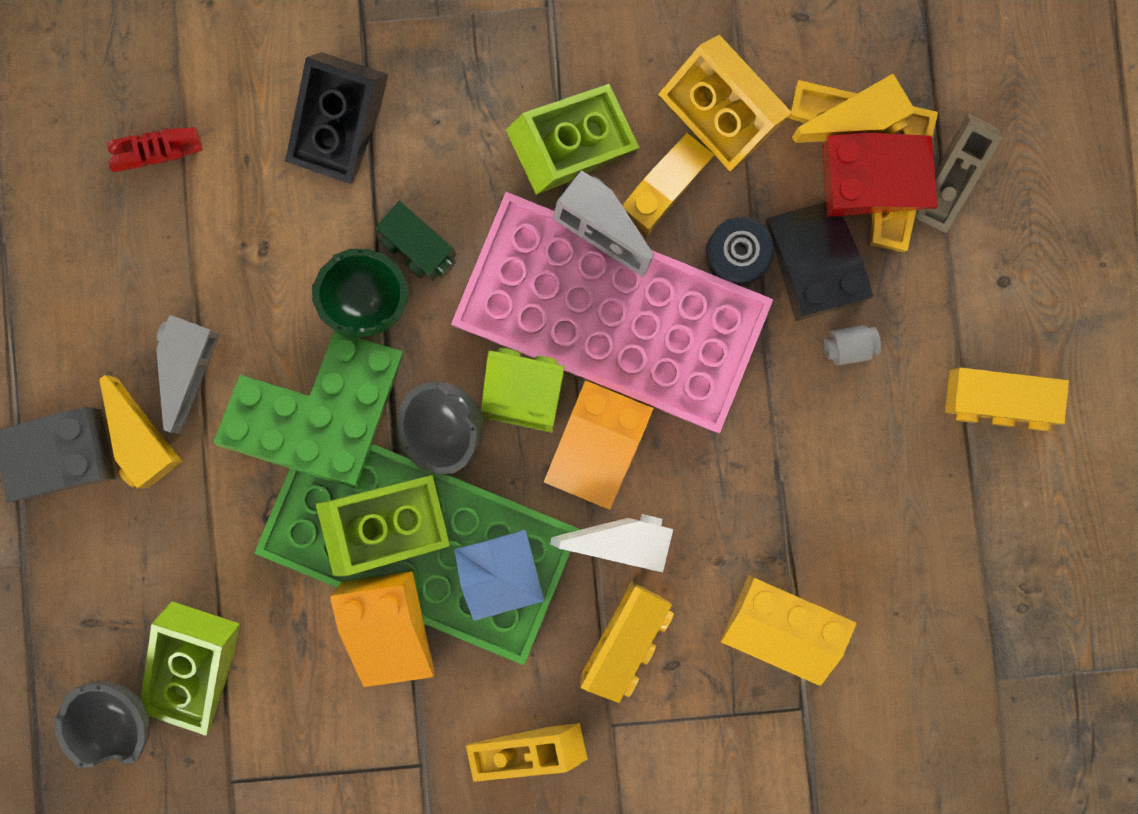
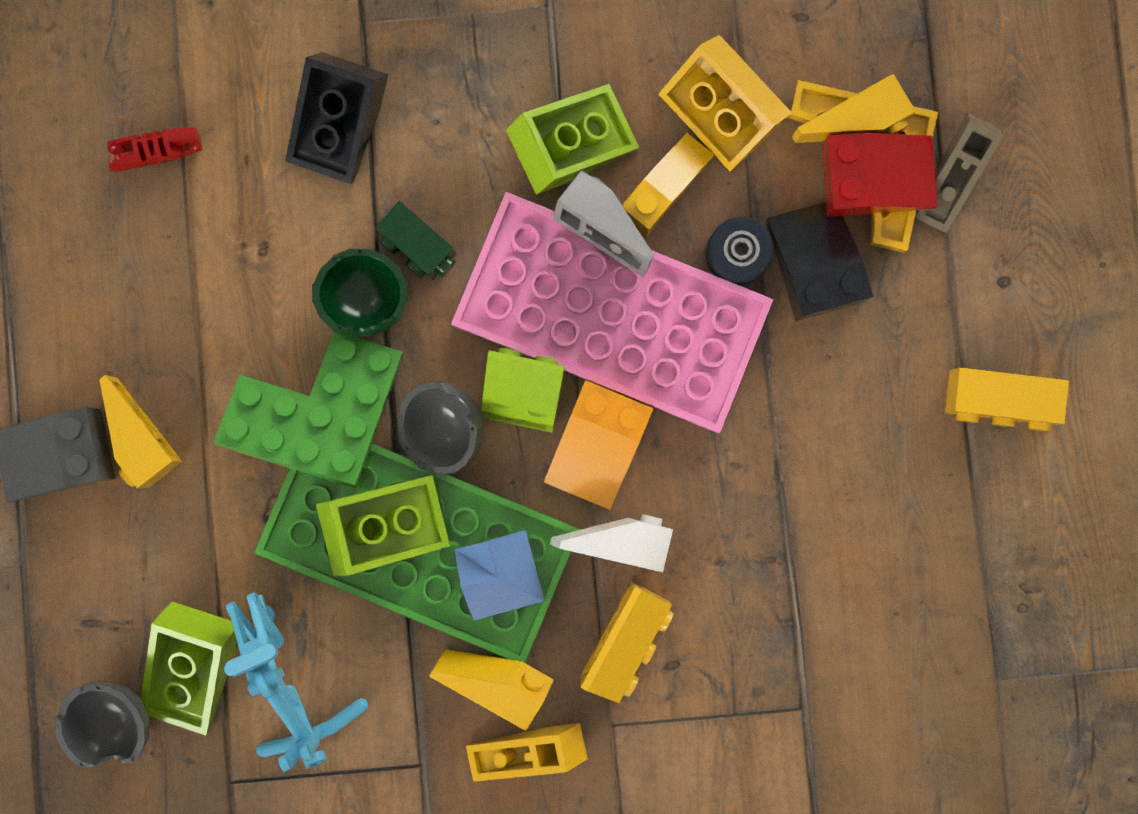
light grey slope [156,314,220,434] -> none
light orange slope [330,571,435,687] -> none
yellow slope [720,575,857,686] -> none
light grey brick [824,325,881,366] -> none
none -> medium azure piece [224,592,369,772]
none -> yellow slope [429,649,554,731]

